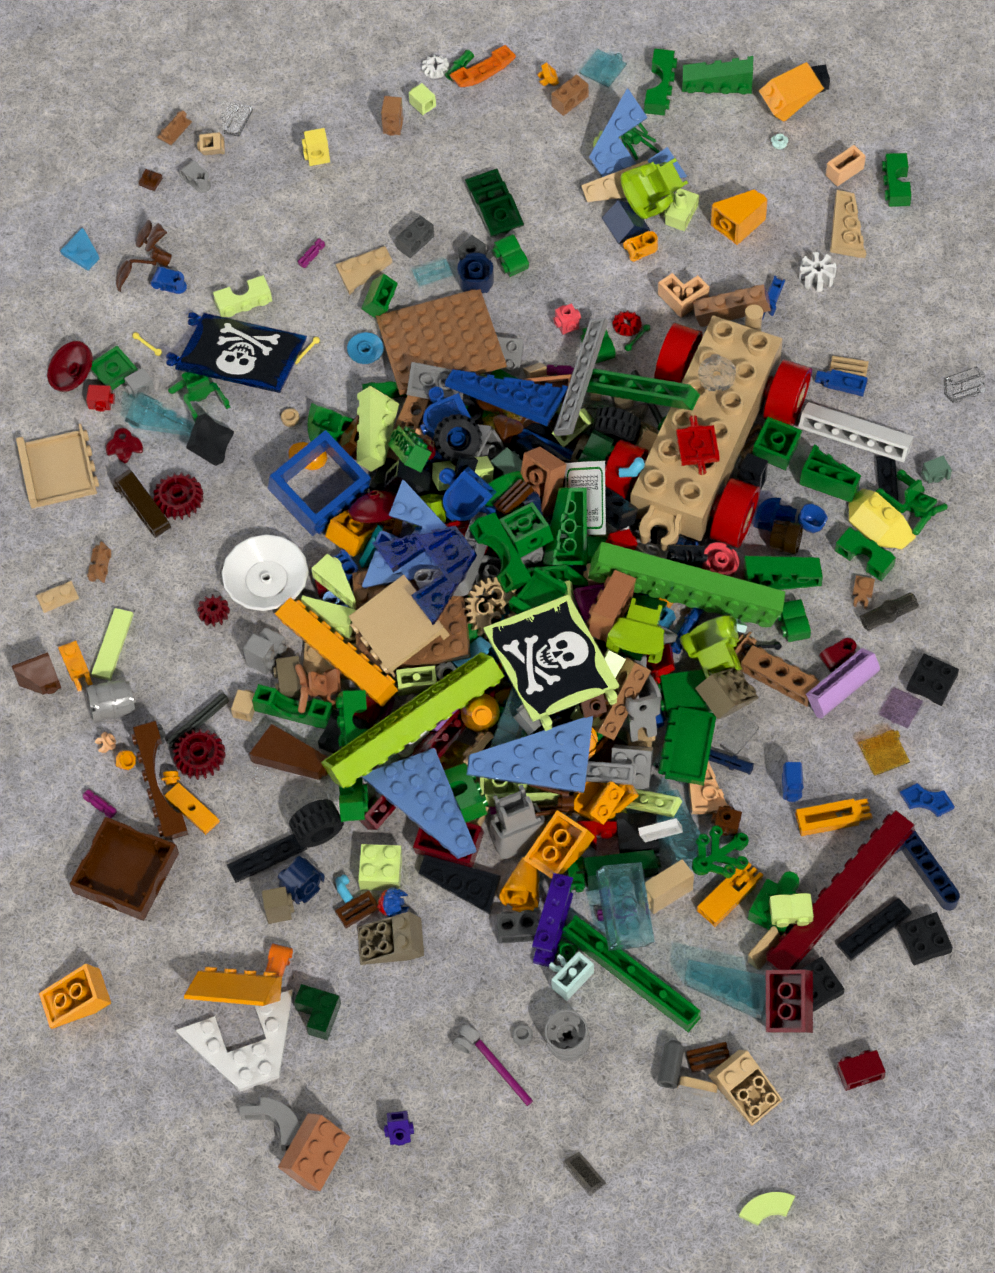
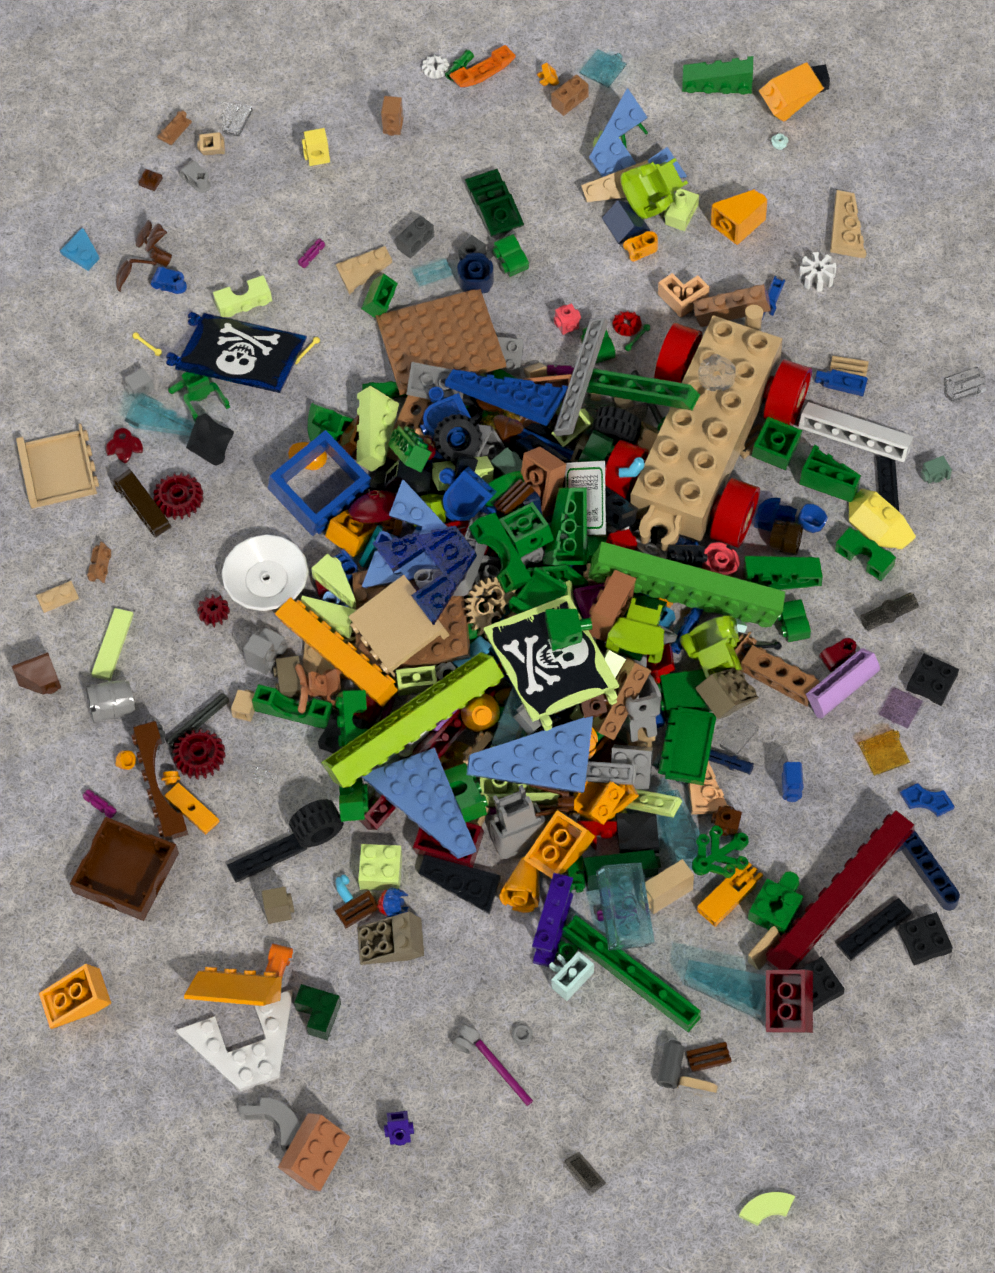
dark red dish [47,341,93,392] -> none
light orange hinge [58,641,93,692] -> none
red brick [86,385,115,412] -> none
green plate [90,346,138,390] -> none
light nougat plate [95,732,116,753] -> none
reddish brown slope [249,724,328,780] -> none
dark blue brick [278,856,325,904] -> none
tan tile [281,408,300,427] -> none
dark azure dish [347,332,384,364] -> none
yellowish green brick [409,83,436,115] -> none
dark grey brick [497,910,538,944] -> none
light grey wheel [544,1010,590,1062] -> none
green plant [624,127,660,160] -> none
white tile [638,818,683,842] -> none
green arch [644,48,678,116] -> none
red plate [676,415,720,475] -> none
tan slope [708,1050,783,1126] -> none
black brick [737,453,768,491] -> none
yellowish green brick [769,893,813,927] -> none
light orange hinge [795,798,873,836] -> none
light nougat brick [826,145,866,187] -> none
dark red brick [837,1050,886,1091] -> none
medium nougat plate [853,575,875,609] -> none
green piece [876,469,948,535] -> none
green arch [882,153,912,207] -> none
none -> green torso [545,609,592,651]

